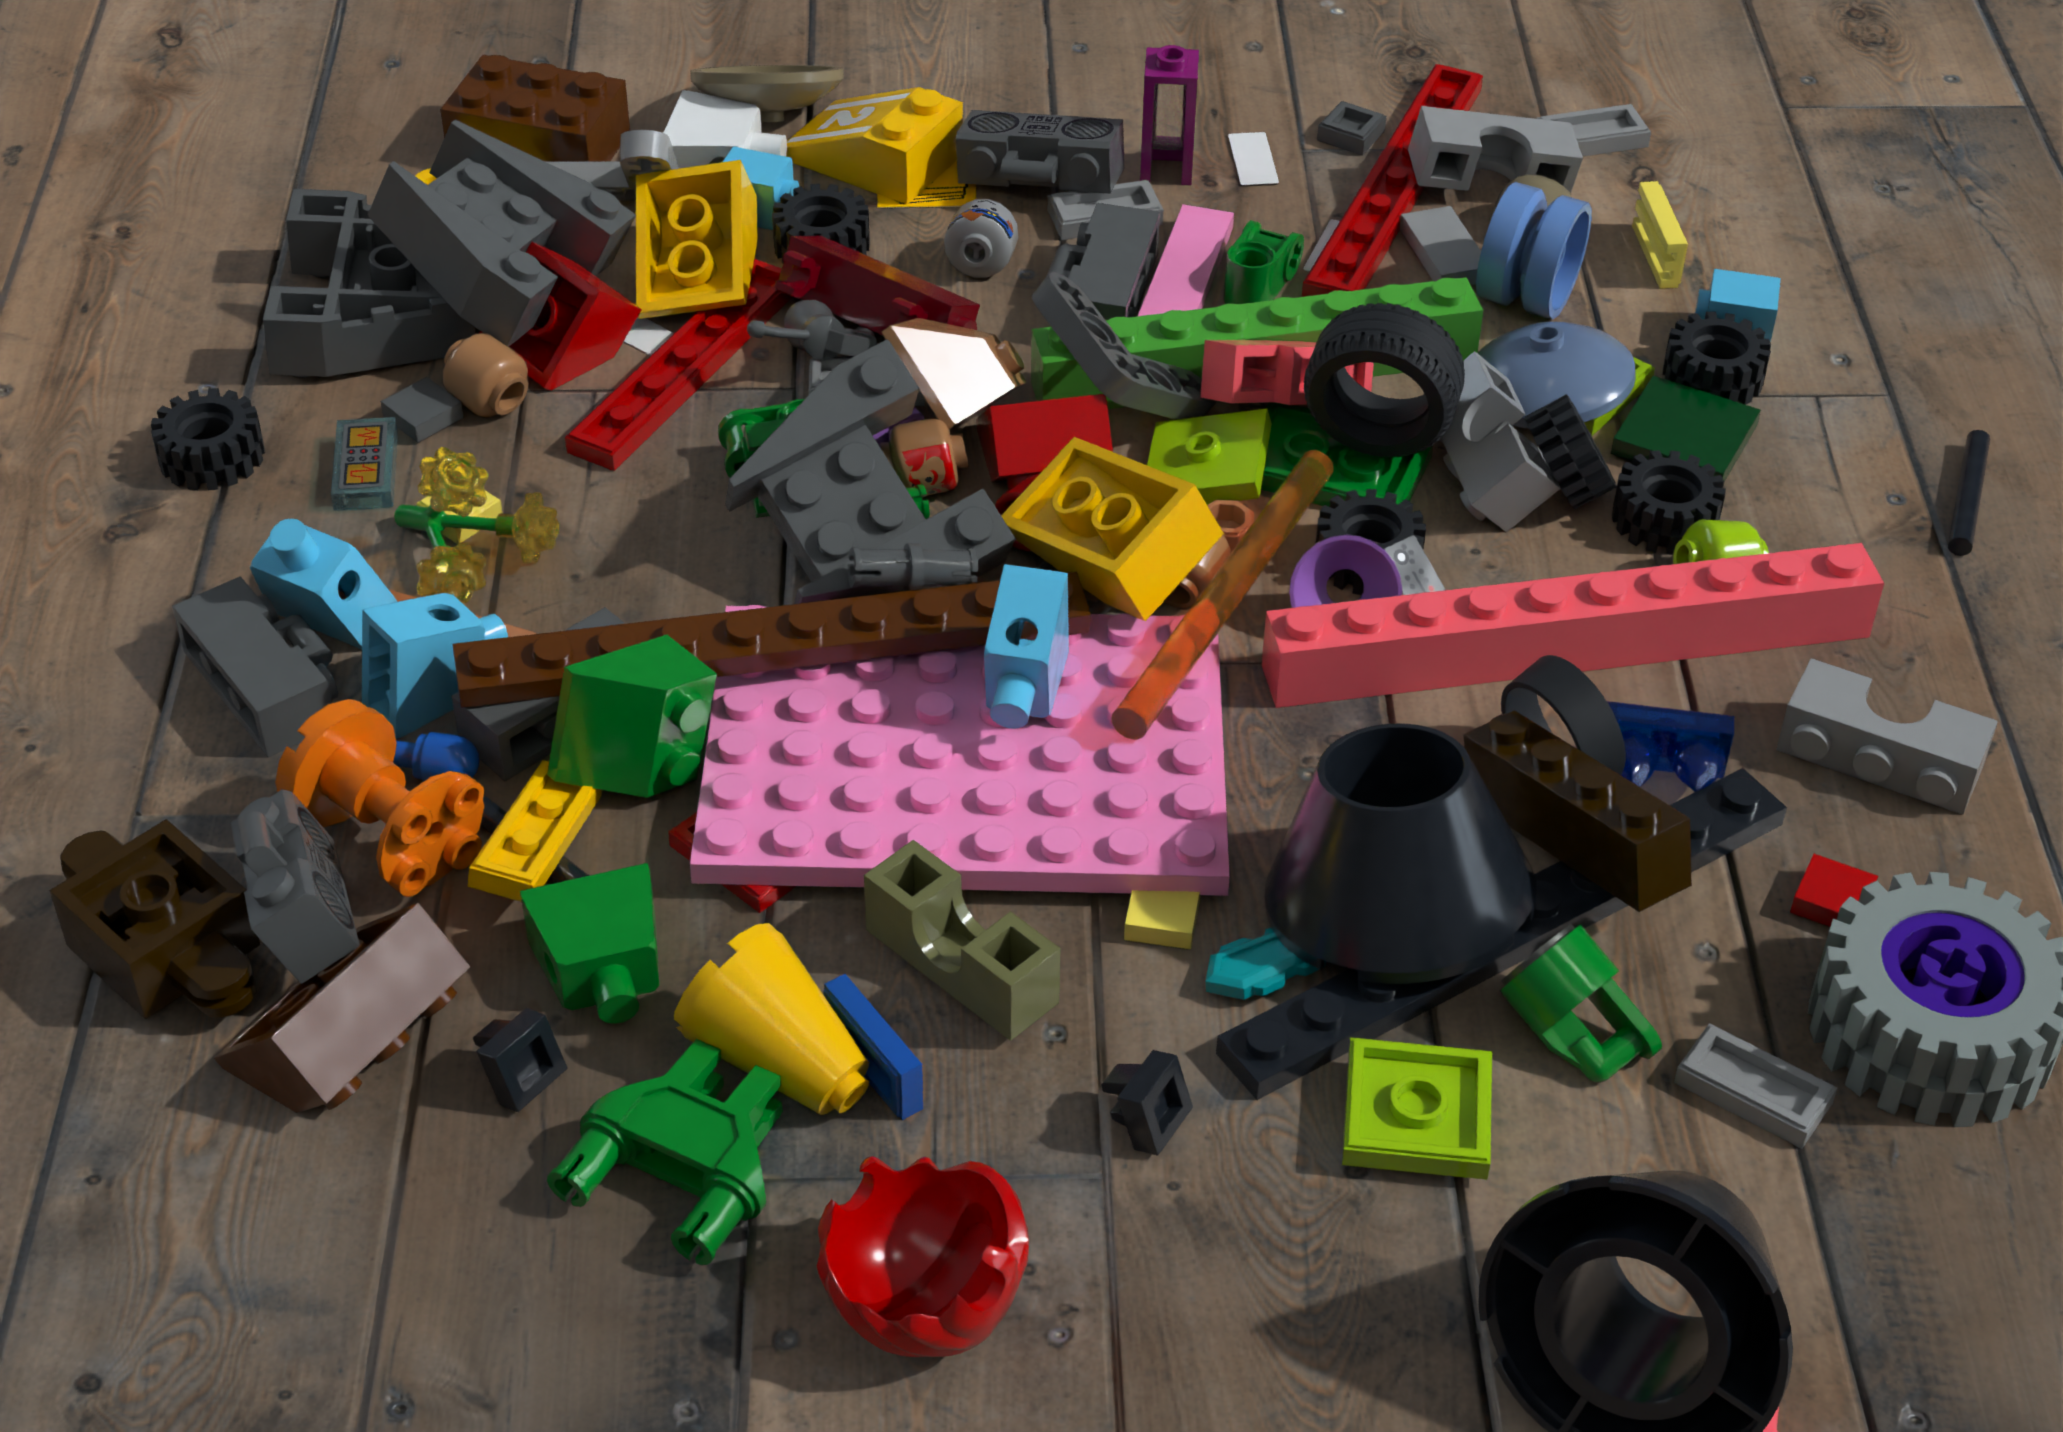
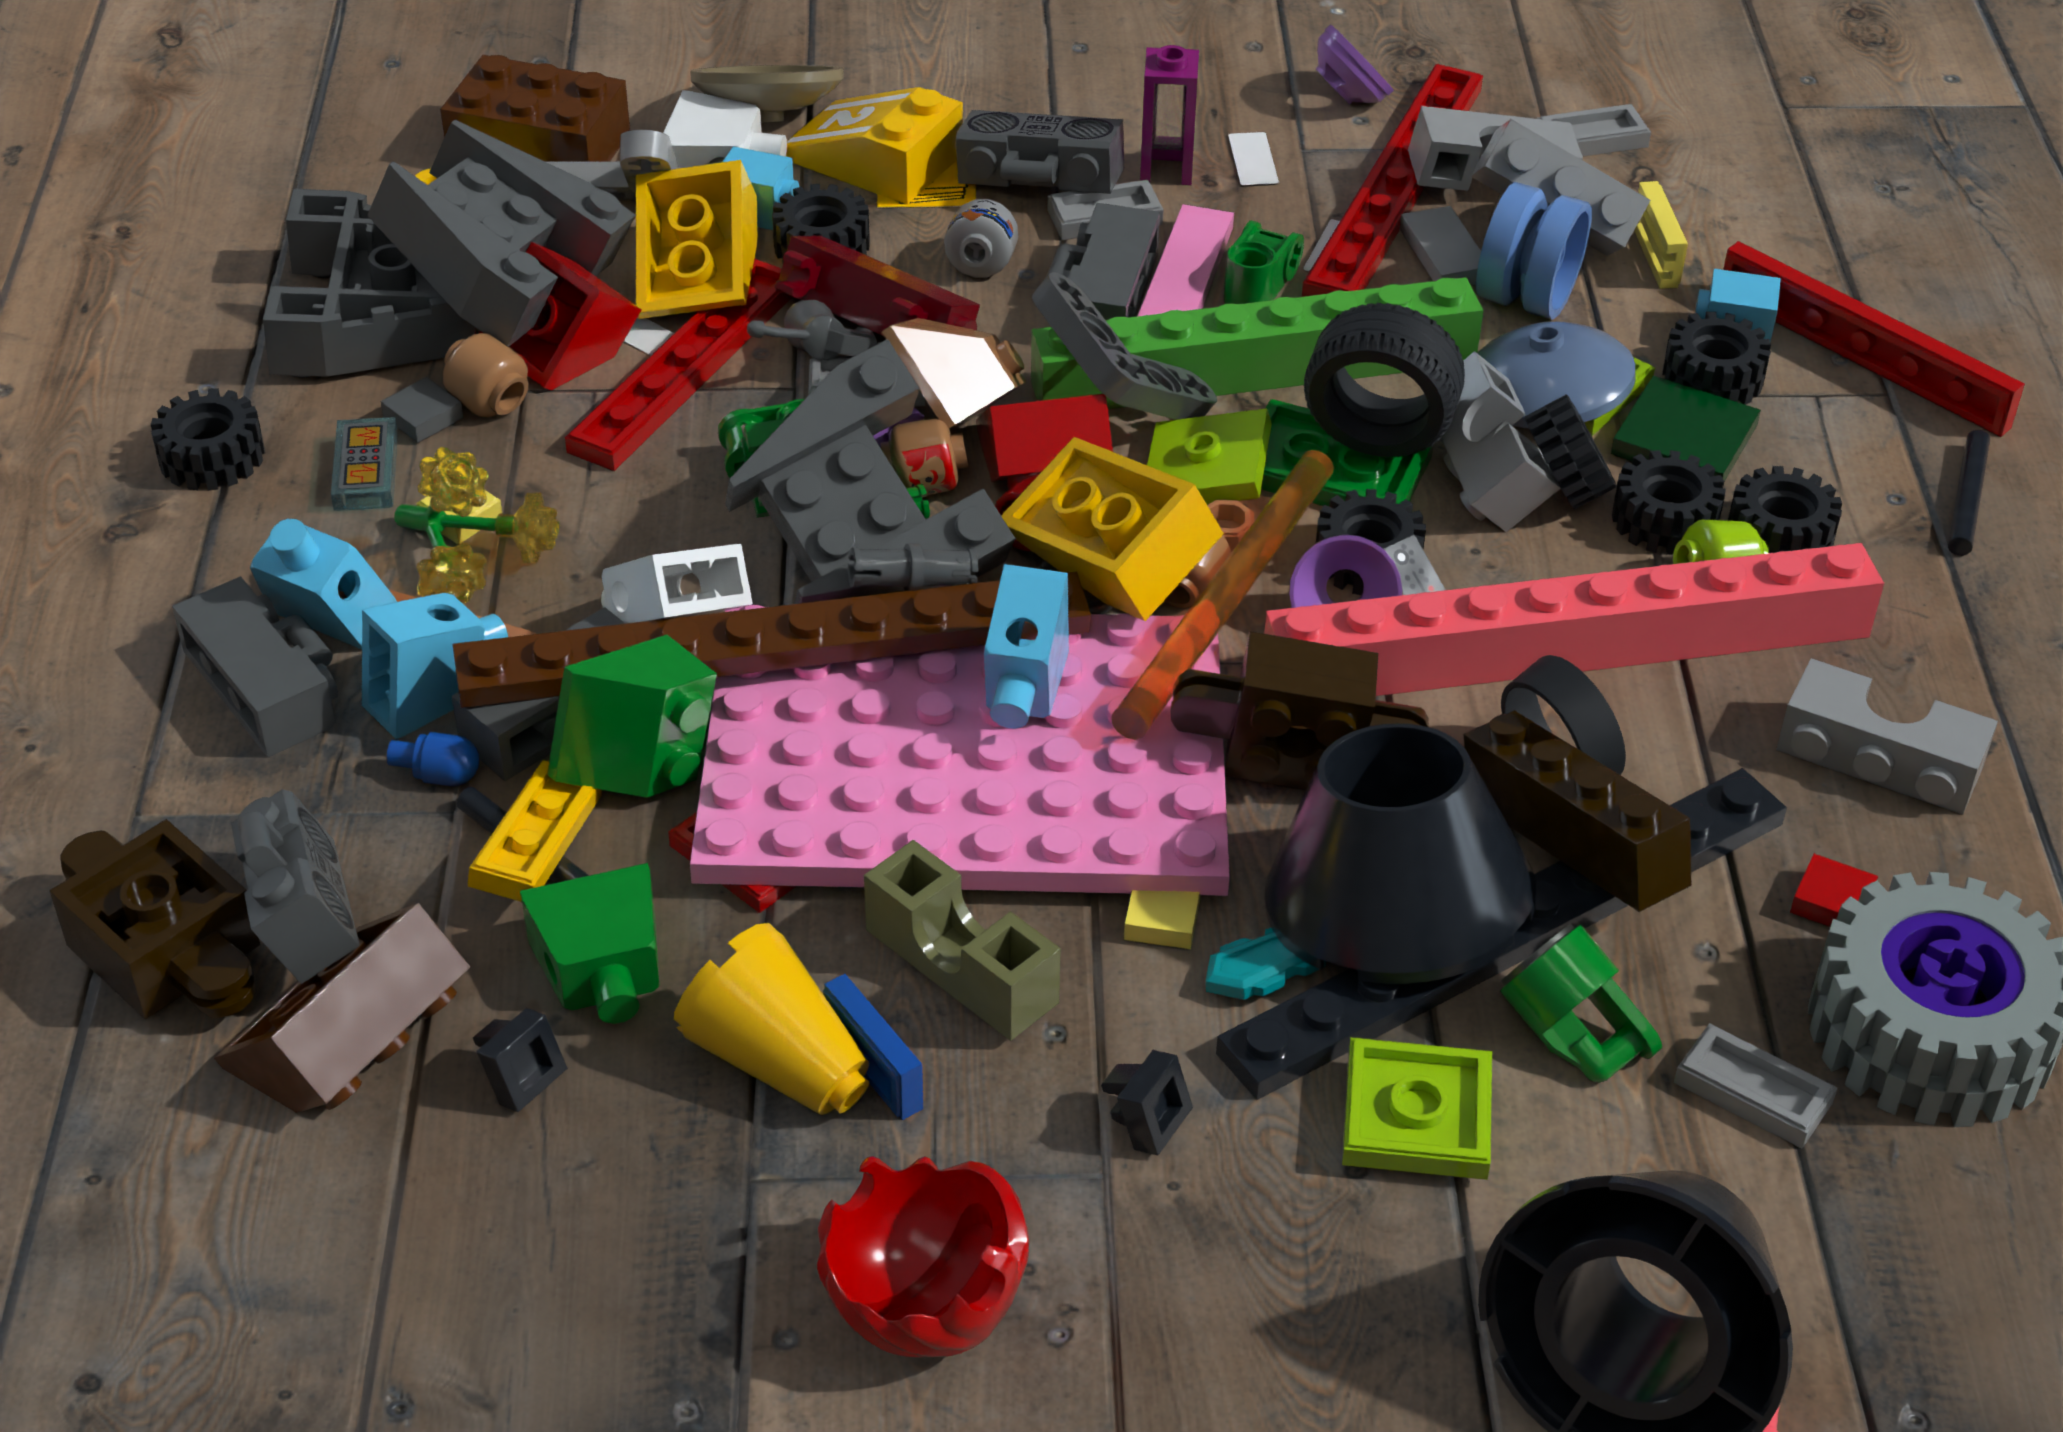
orange piece [275,699,484,897] -> none
green connector [547,1039,783,1265] -> none
coral slope [1200,340,1374,405] -> none
dark grey tile [1317,101,1387,156] -> none
clear blue tile [1607,701,1735,792] -> none
none -> white torso [601,544,753,624]
none -> dark brown brick [1170,631,1429,790]
none -> medium lavender piece [1316,24,1394,105]
none -> light grey arch [1471,119,1651,256]
none -> red tile [1723,241,2025,437]
none -> black tyre [1728,466,1842,553]

